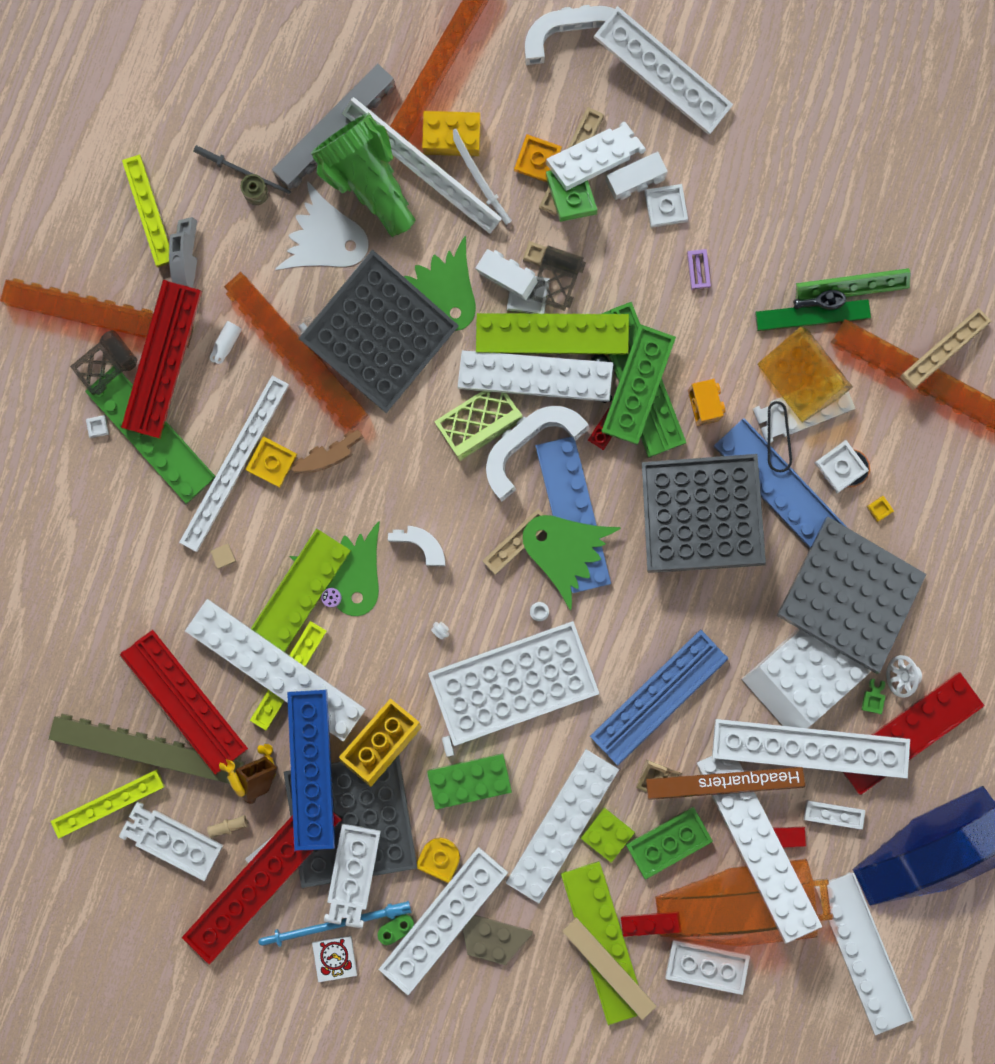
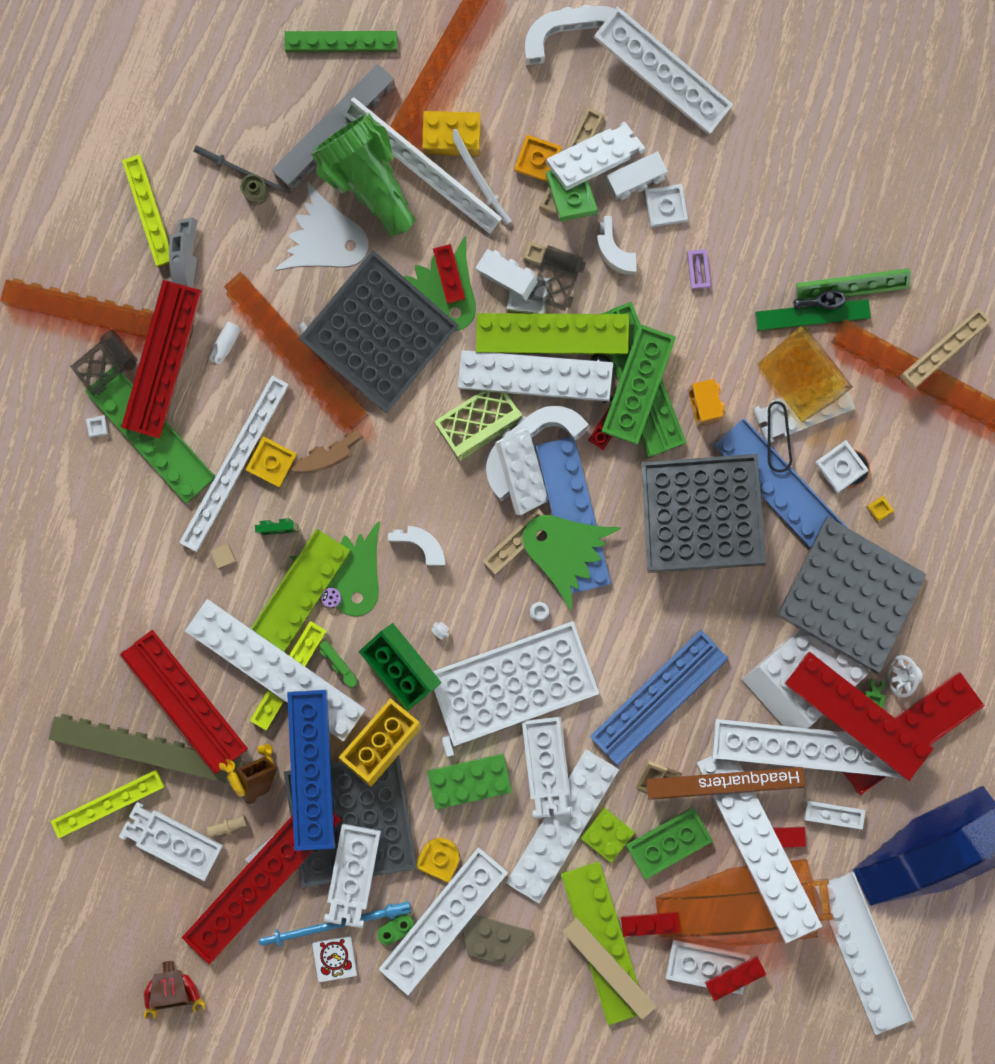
none -> reddish brown torso [143,961,205,1019]
none -> green plate [255,518,299,535]
none -> bright green plate [285,31,397,52]
none -> bright green hinge [319,640,358,687]
none -> green brick [358,623,442,712]
none -> red plate [433,244,465,304]
none -> white plate [495,429,549,515]
none -> white hinge [522,717,572,818]
none -> white arch [596,216,636,276]
none -> red plate [705,956,767,1001]
none -> red plate [784,651,934,782]

